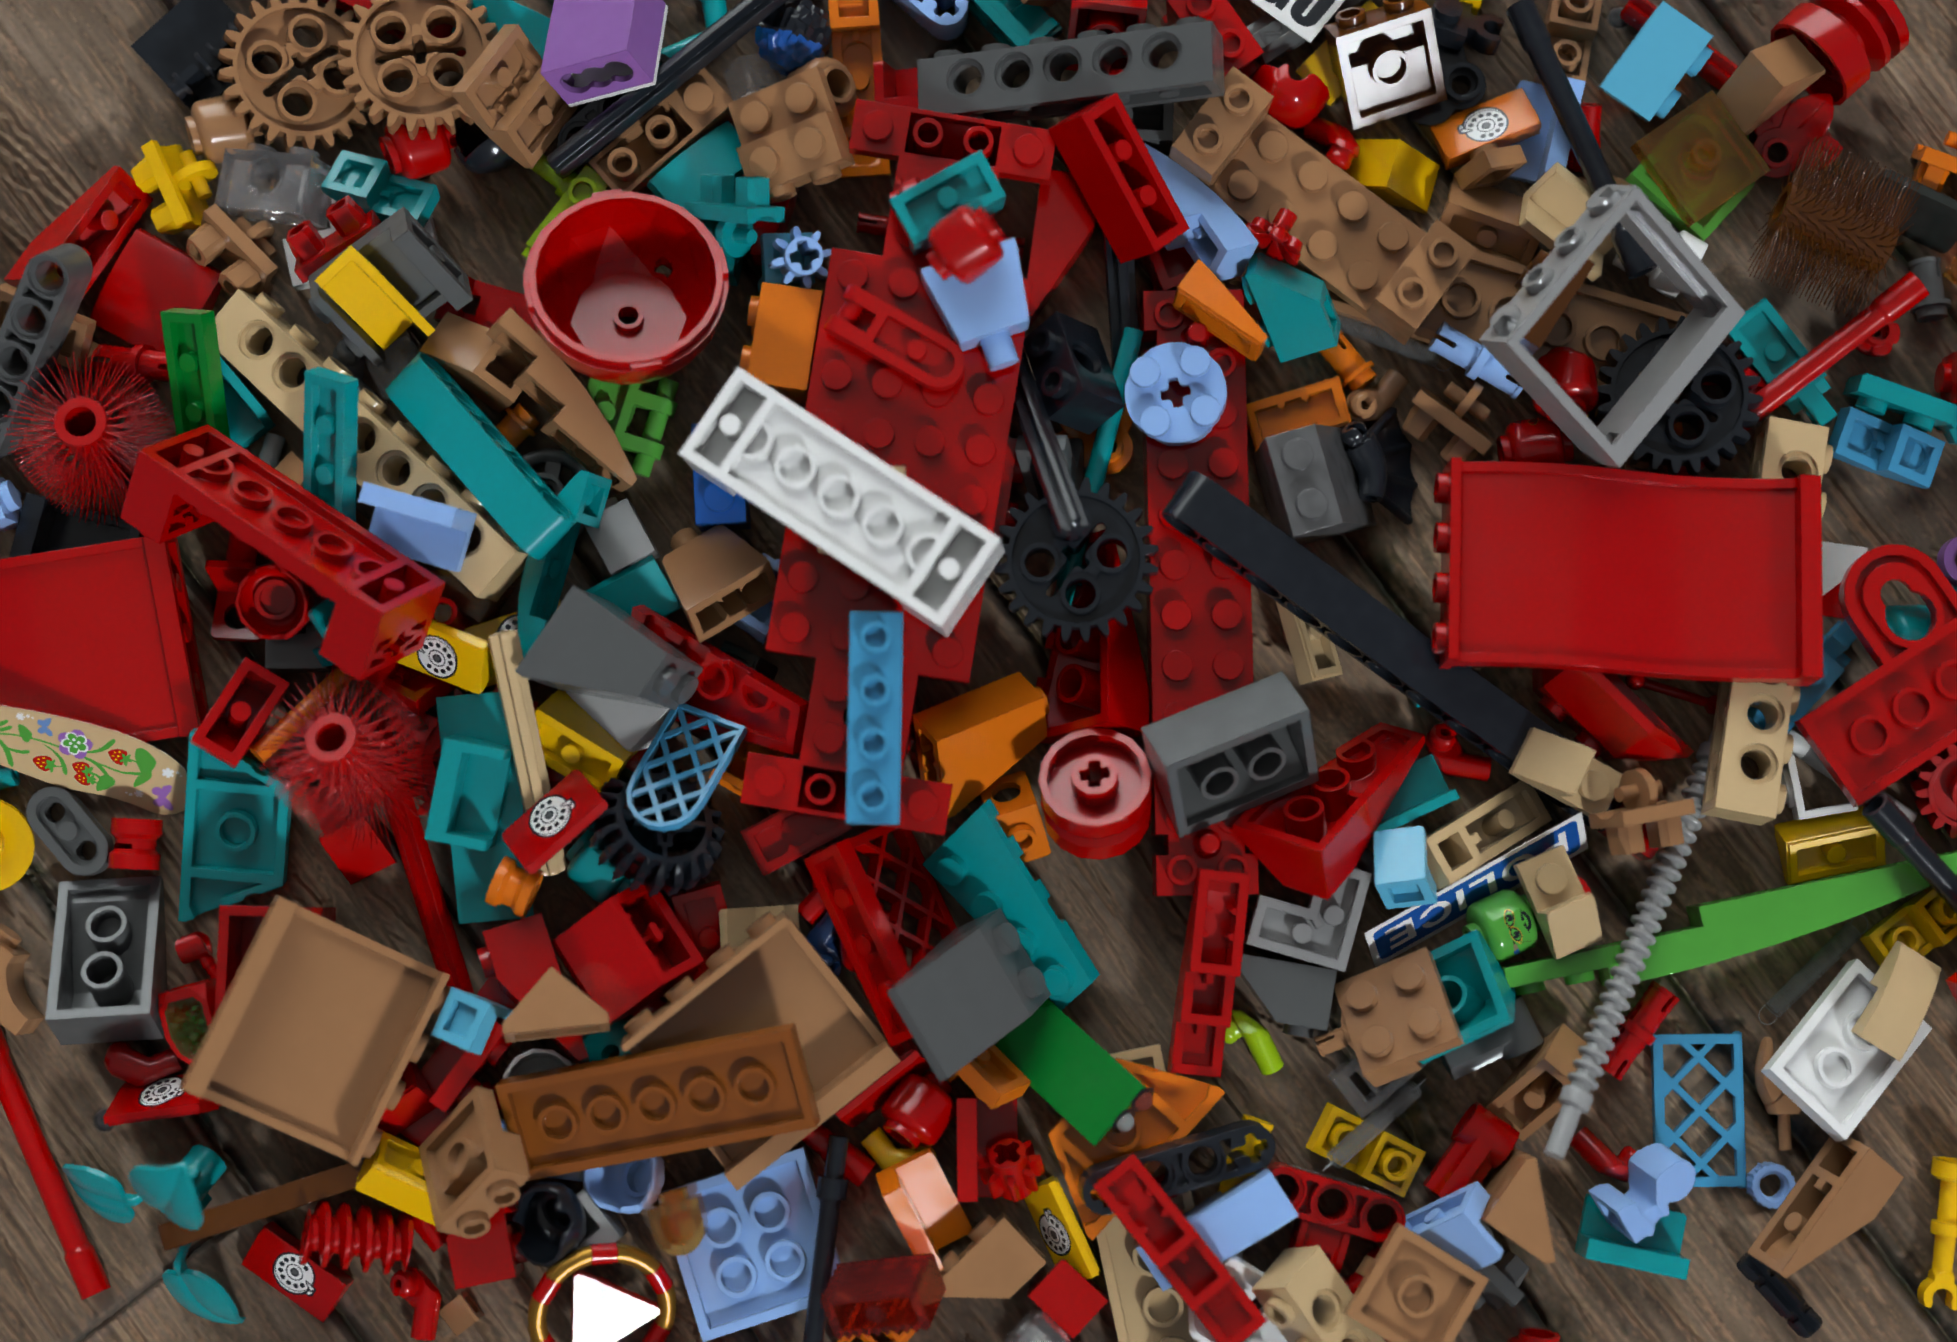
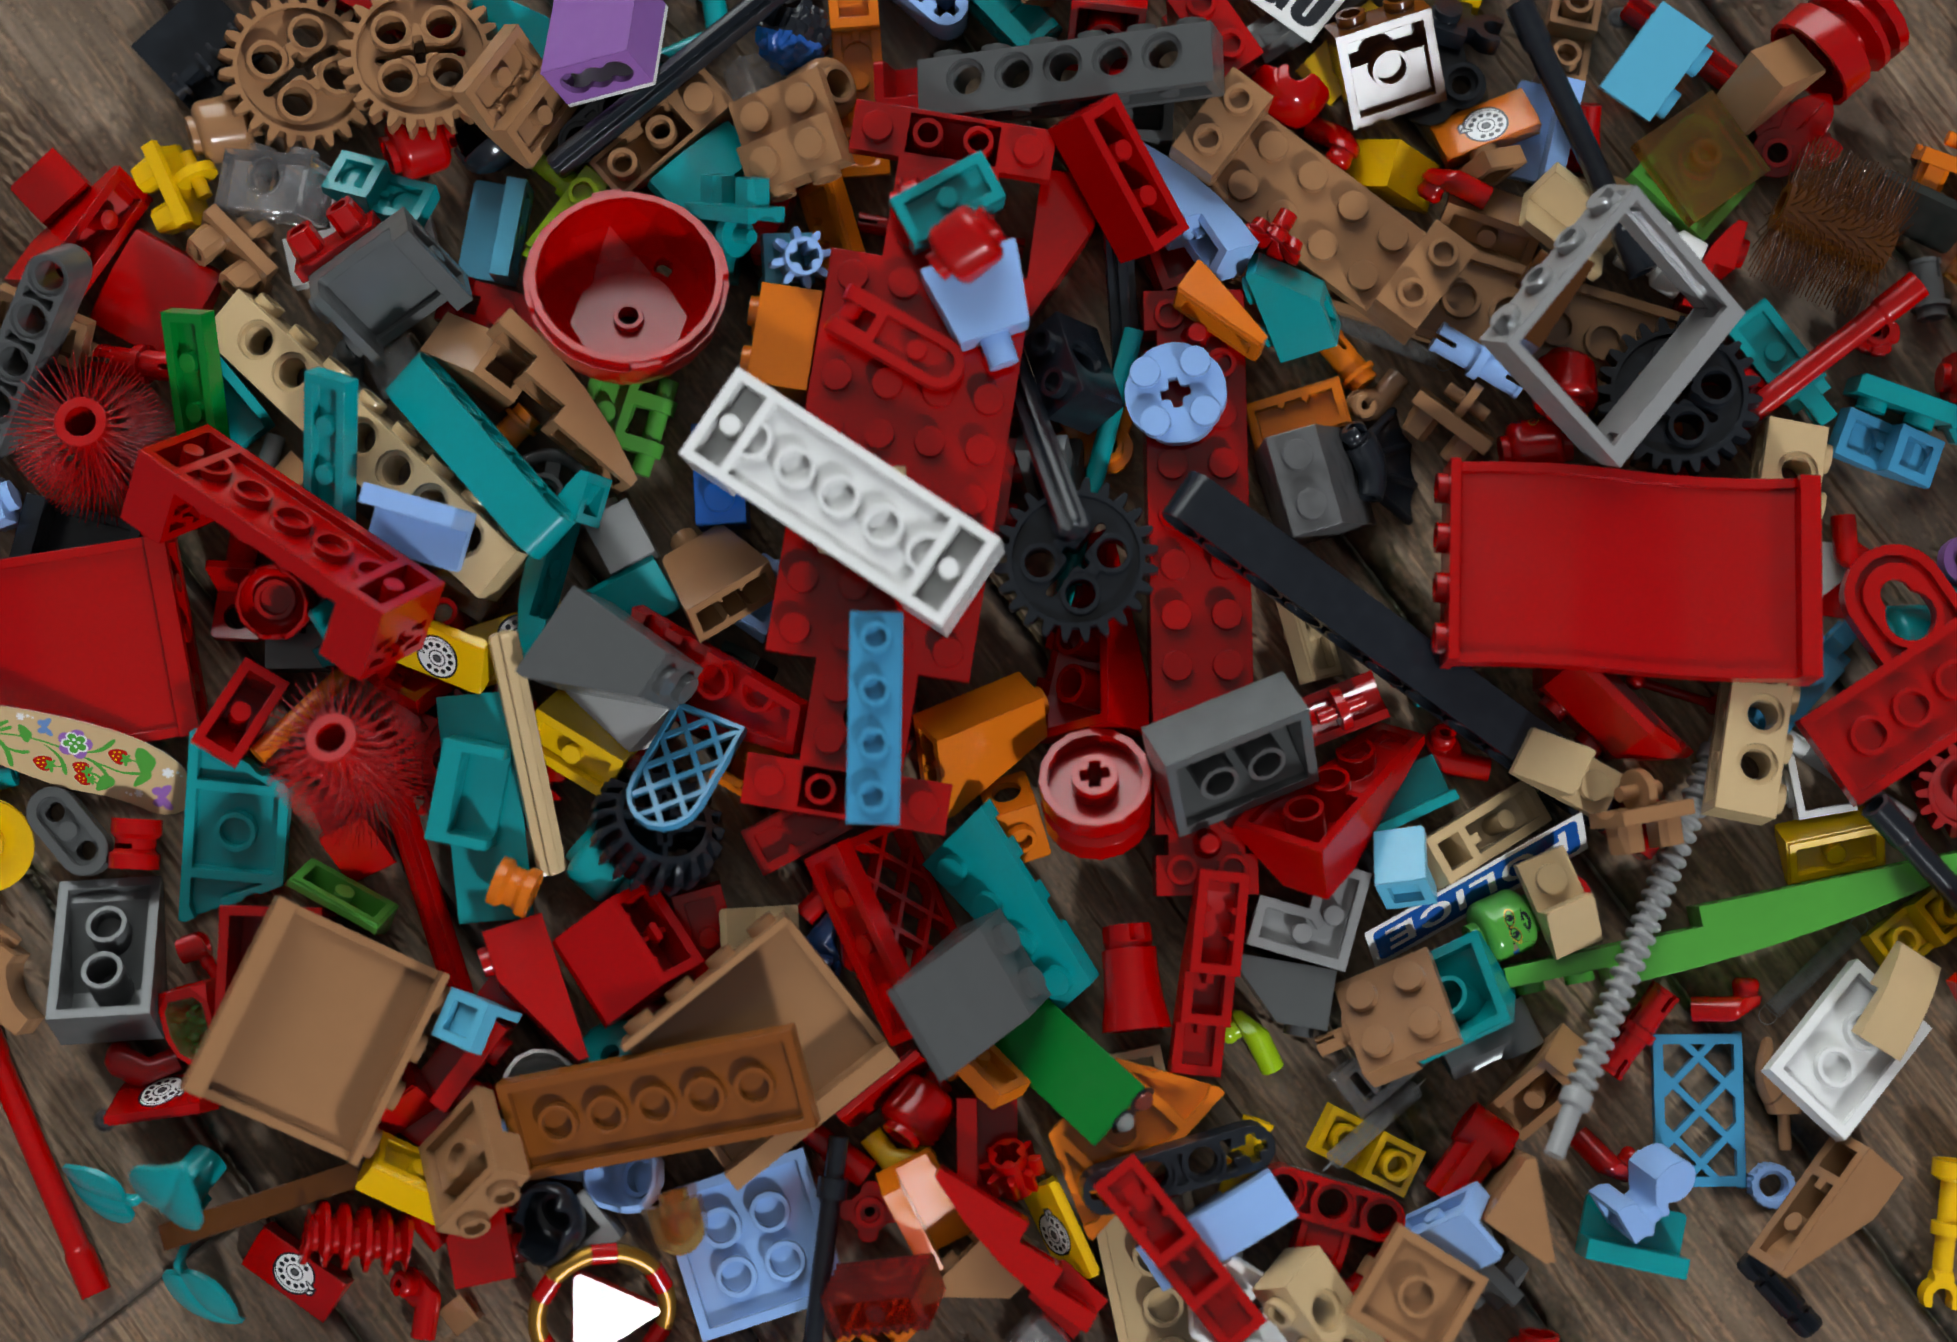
yellow panel [314,245,435,351] -> none
red slope [501,769,609,874] -> none
medium nougat slope [502,967,610,1043] -> none
none -> red panel [11,148,92,227]
none -> bright green slope [286,858,399,935]
none -> medium azure panel [458,176,534,287]
none -> orange plate [797,176,866,284]
none -> red plate [840,1180,896,1242]
none -> red slope [935,1164,1097,1334]
none -> red plant [1101,922,1172,1034]
none -> red hips [1302,670,1390,747]
none -> red arm [1417,168,1494,210]
none -> red slope [1672,219,1750,314]
none -> red arm [1691,977,1762,1022]
none -> red arm [1830,514,1870,570]

